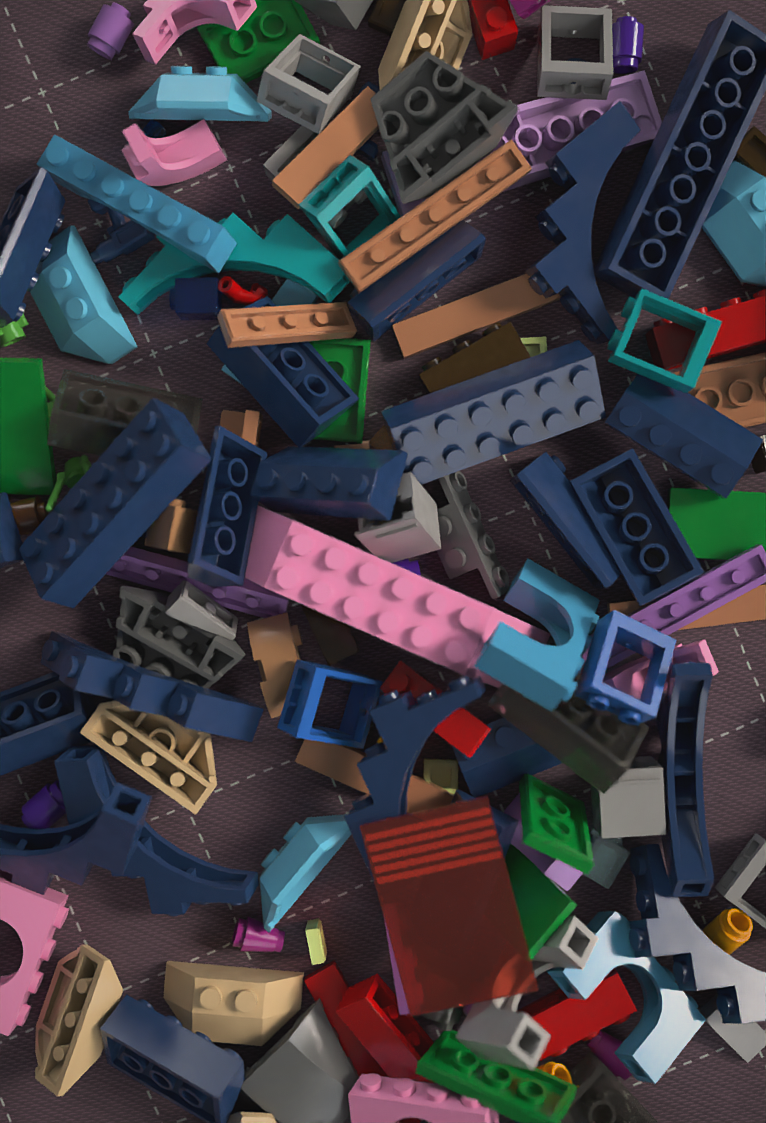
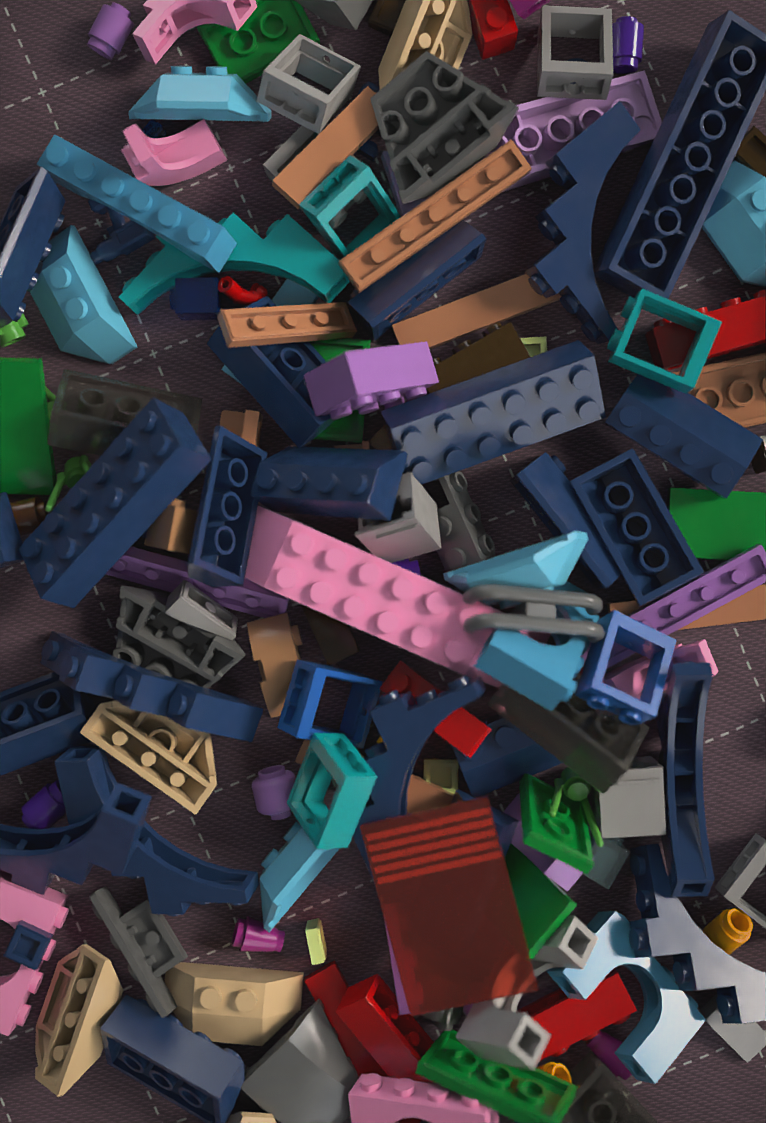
none -> dark blue tile [3,920,53,971]
none -> dark grey bracket [89,886,188,1018]
none -> medium lavender head [252,765,296,820]
none -> teal window [287,733,377,849]
none -> medium lavender brick [304,342,439,419]
none -> medium azure wedge [443,531,588,610]
none -> dark grey piece [463,584,605,643]
none -> bright green plant [549,765,604,847]

